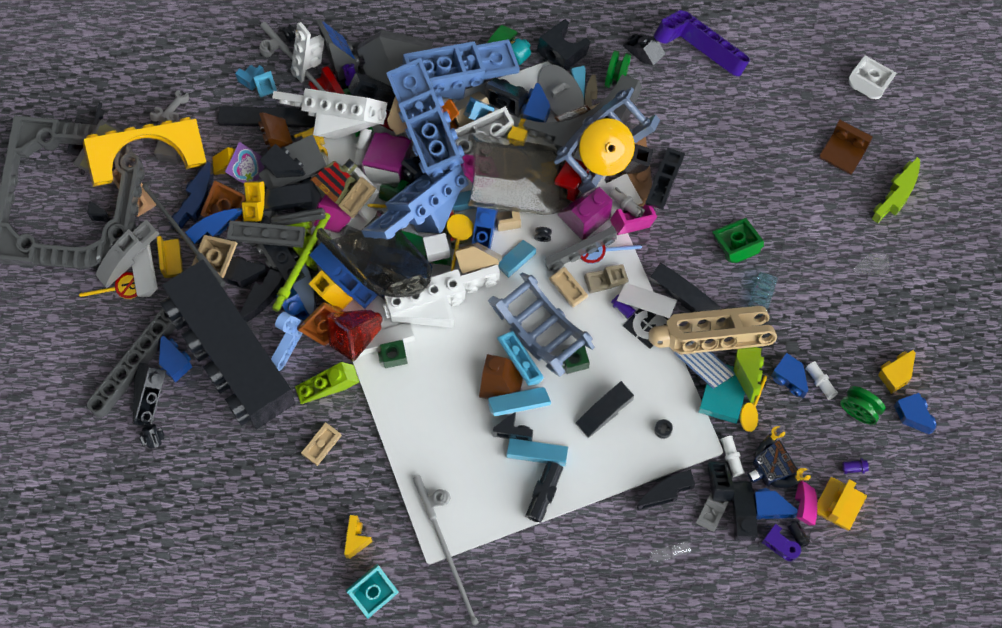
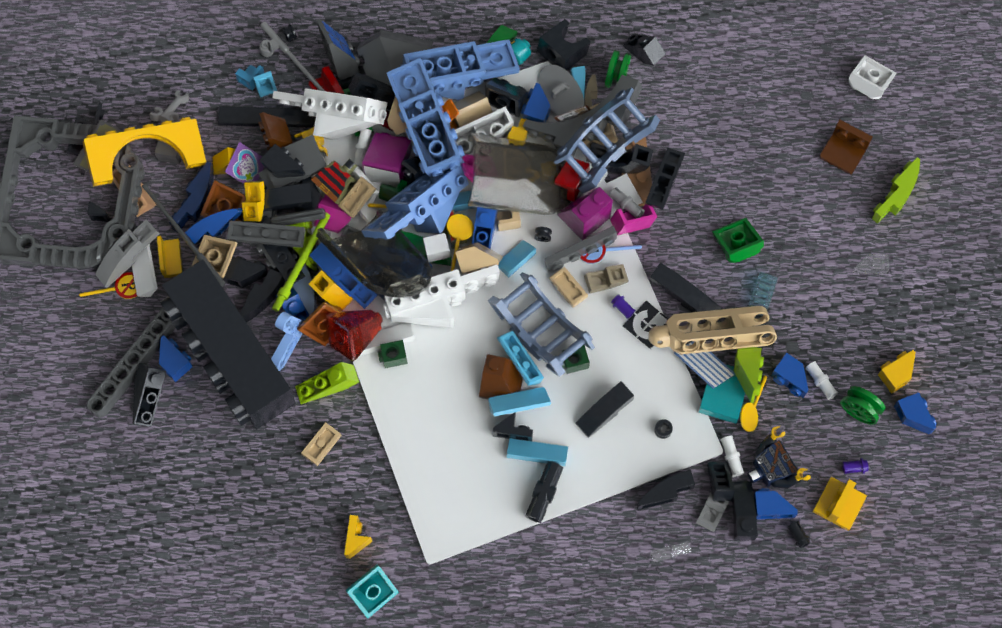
black gear [139,424,165,449] -> none
white bracket [291,22,324,83] -> none
dark purple pin [342,63,356,87] -> none
light grey piece [413,475,478,625] -> none
dark azure panel [464,97,495,120] -> none
yellow dish [579,118,635,176] -> none
white sticker [617,283,677,318] -> none
dark purple beam [654,10,750,76] -> none
dark purple leg [761,524,801,561] -> none
dark pink slope [795,481,818,525] -> none

